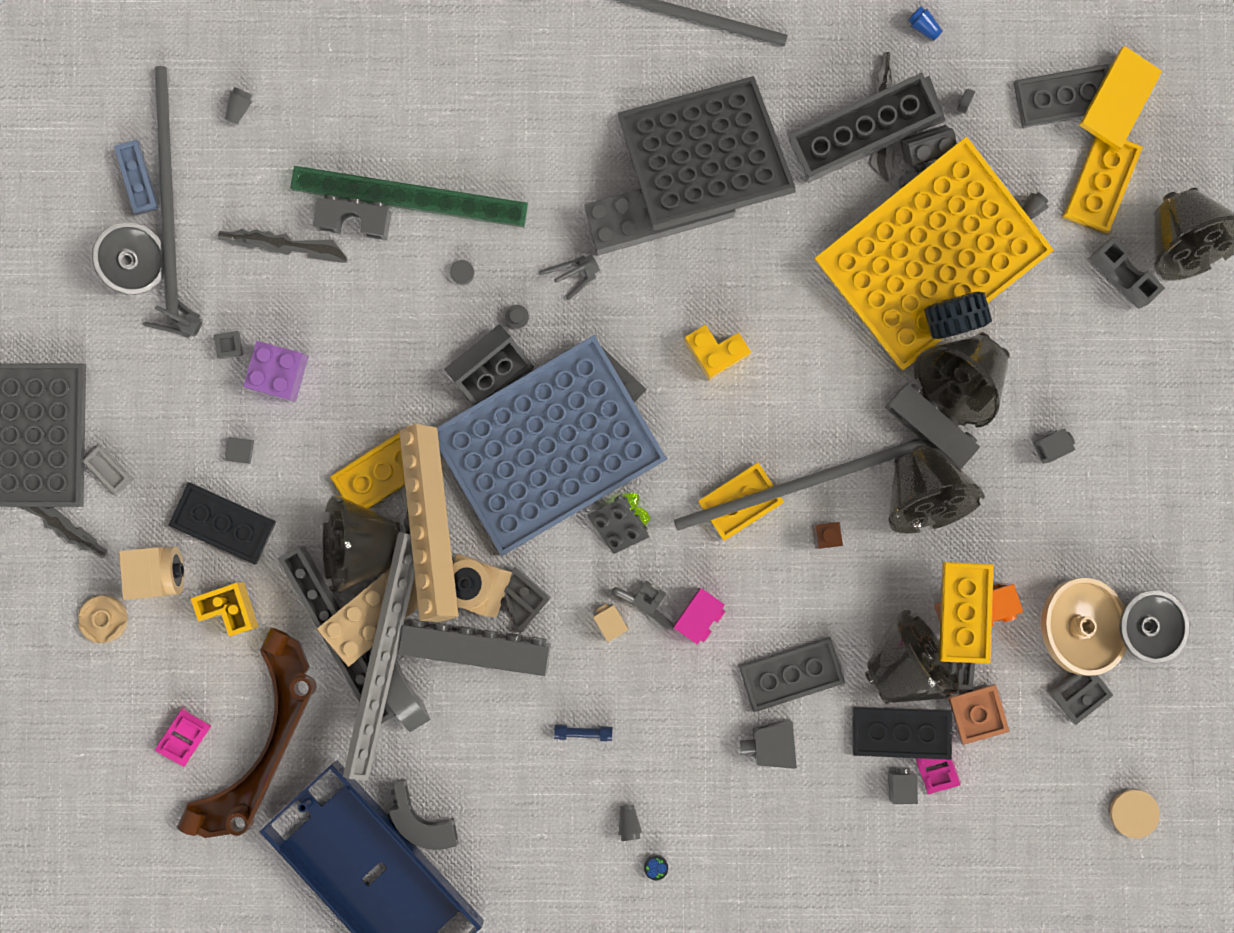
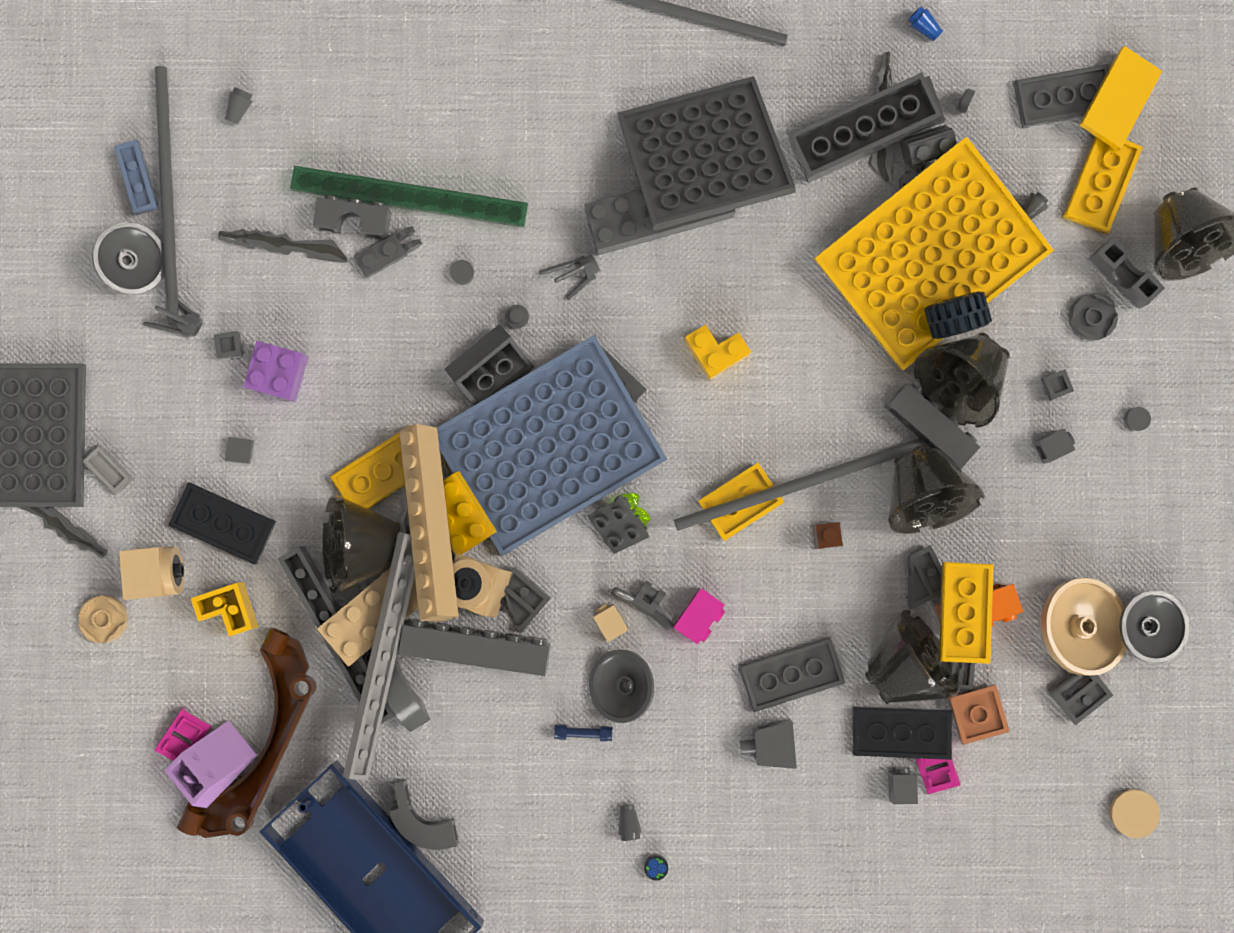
none -> lavender slope [164,721,258,808]
none -> dark grey hinge [354,226,422,279]
none -> yellow plate [443,471,497,555]
none -> dark grey dish [589,649,654,723]
none -> dark grey wing [908,545,942,609]
none -> dark grey plate [1041,369,1074,401]
none -> dark grey tile [1068,293,1118,341]
none -> dark grey tile [1124,407,1151,431]

